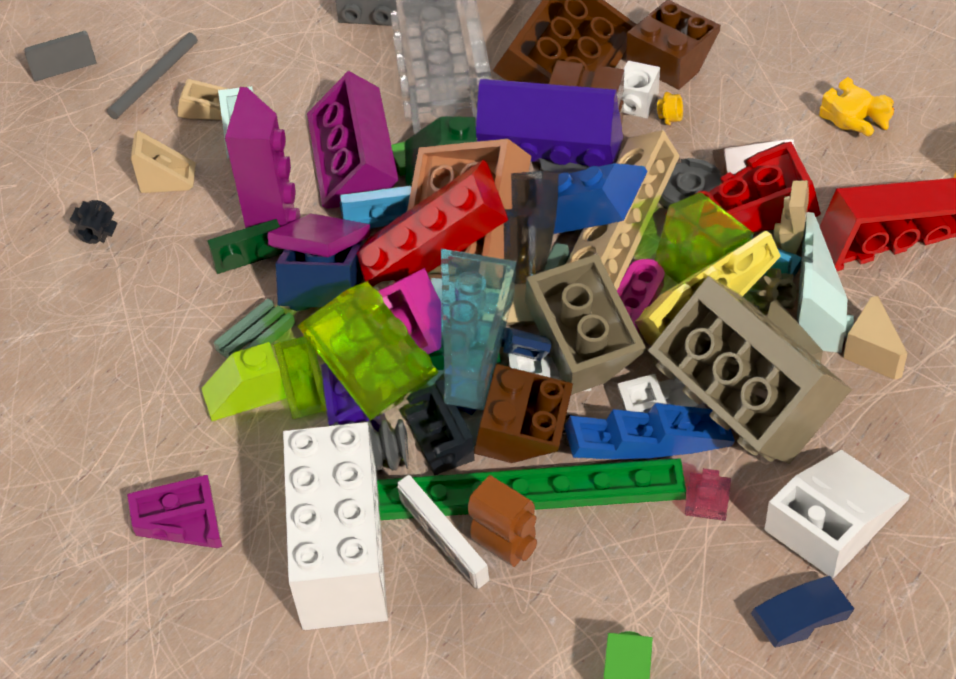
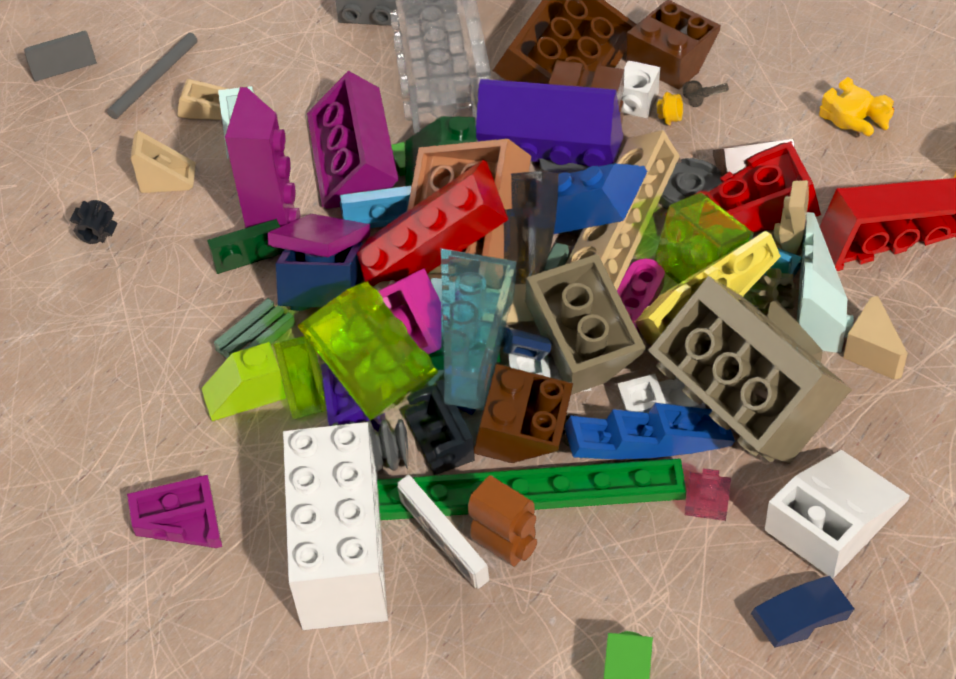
none -> clear smoke hand [683,80,729,107]

